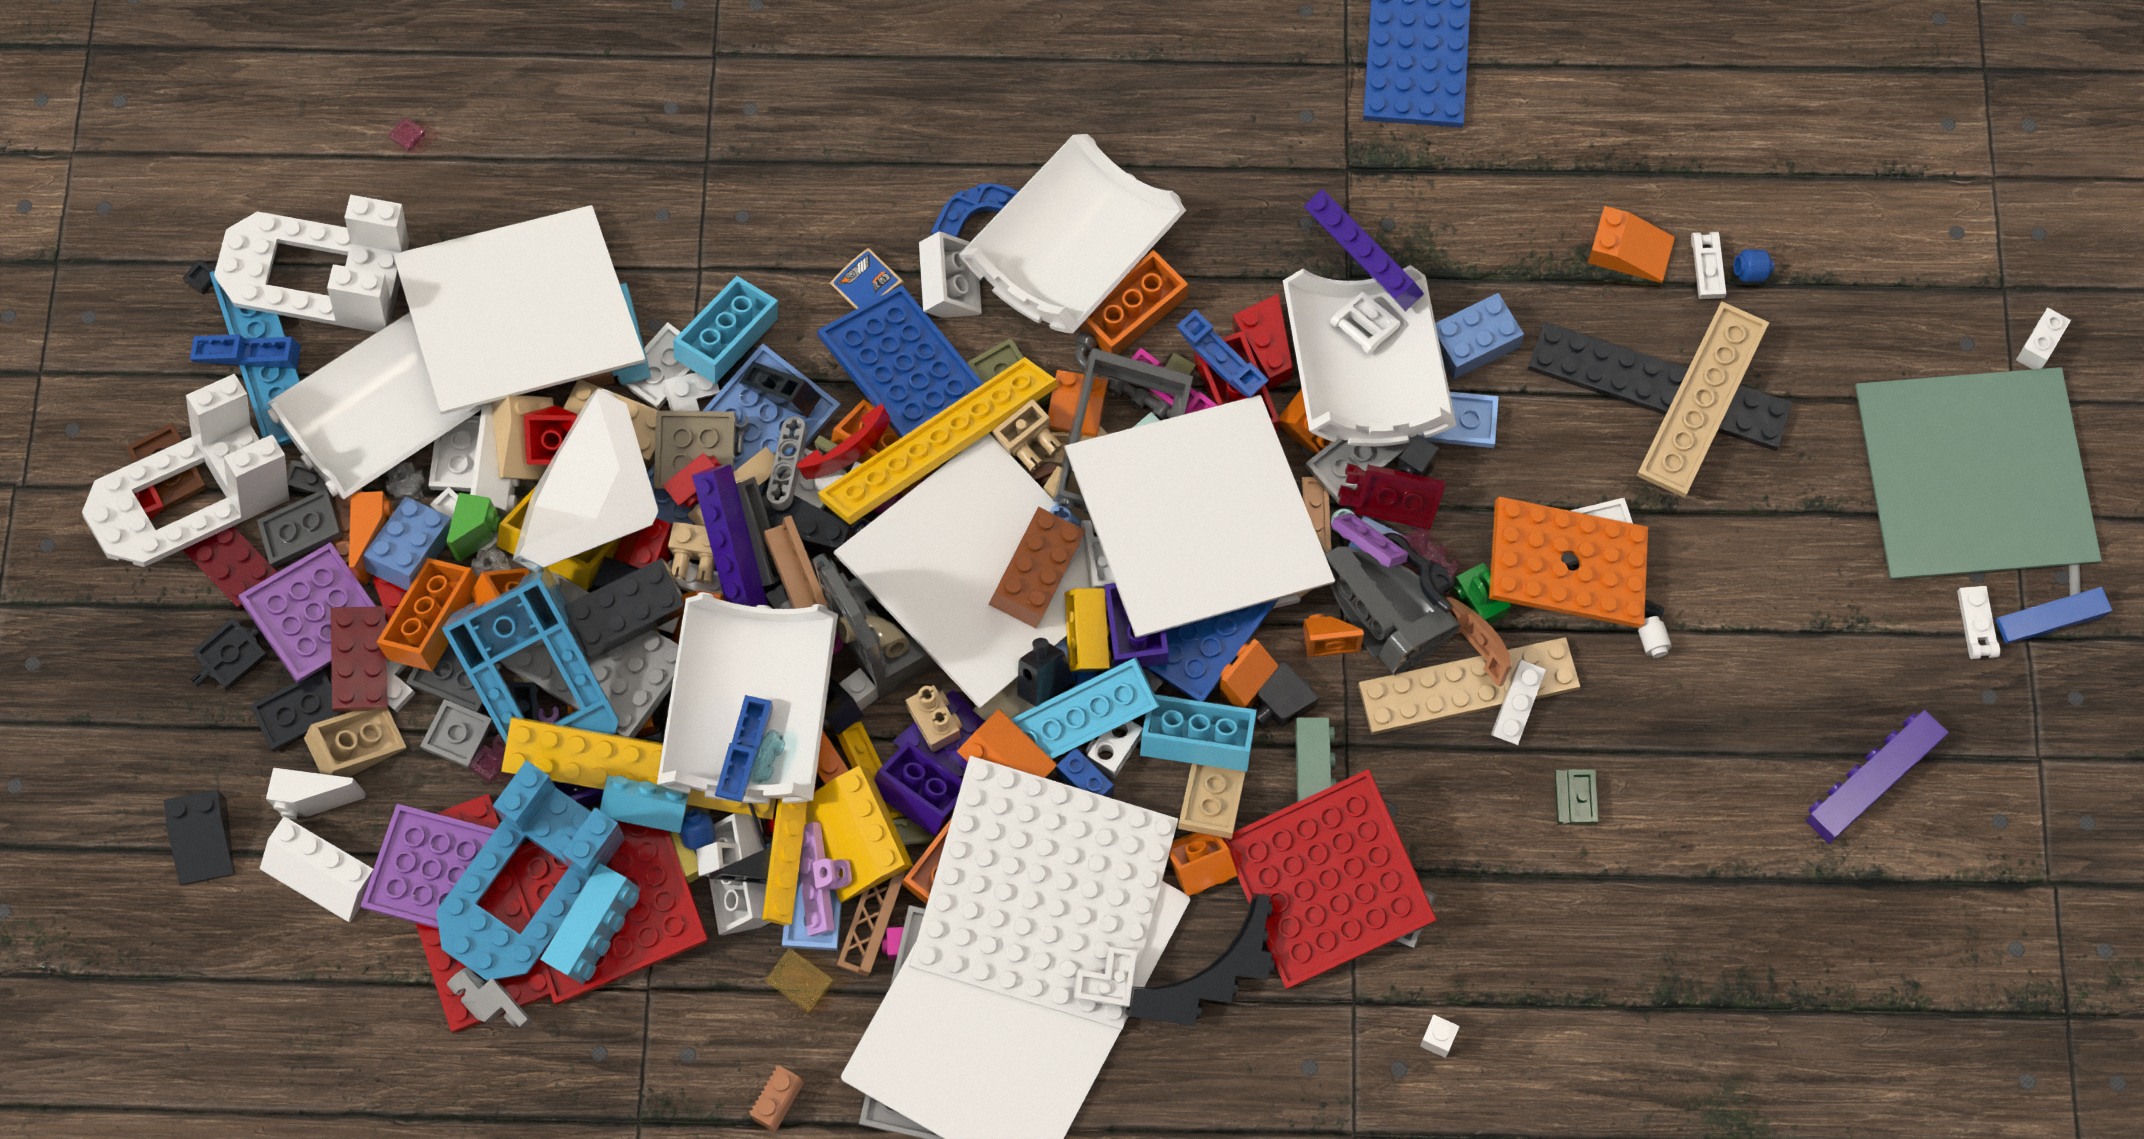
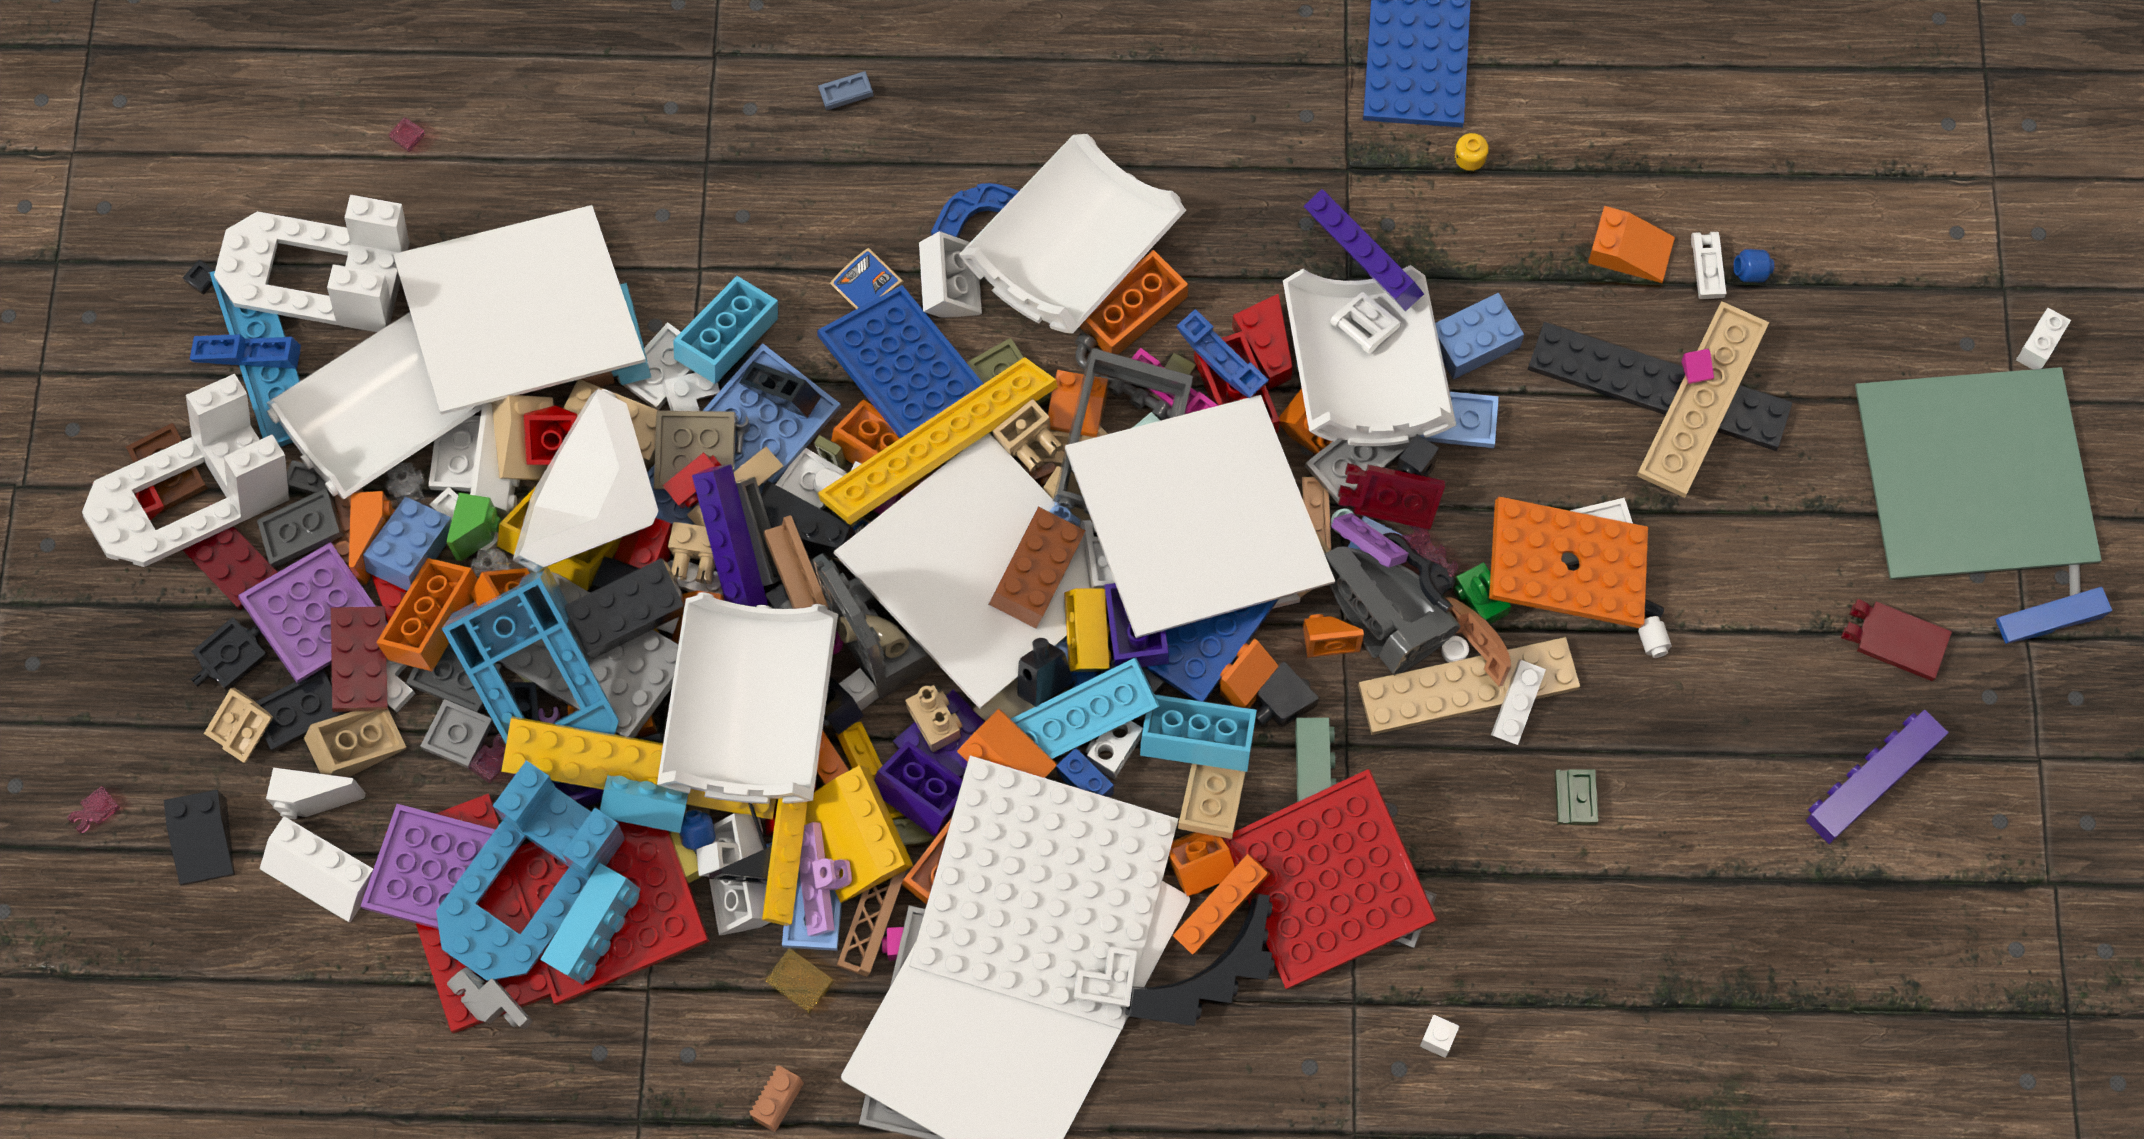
blue slope [715,695,773,802] -> none
clear light blue plate [750,729,785,784] -> none
light grey beam [767,416,808,510] -> none
red slope [796,403,891,480] -> none
white plate [1957,586,2000,659] -> none
none -> clear pink plate [67,786,120,833]
none -> tan slope [204,688,273,763]
none -> sand blue plate [818,71,874,111]
none -> orange brick [1173,854,1270,955]
none -> white tile [1441,636,1469,662]
none -> yellow head [1455,133,1488,171]
none -> dark pink slope [1681,349,1714,384]
none -> dark red tile [1841,599,1952,681]

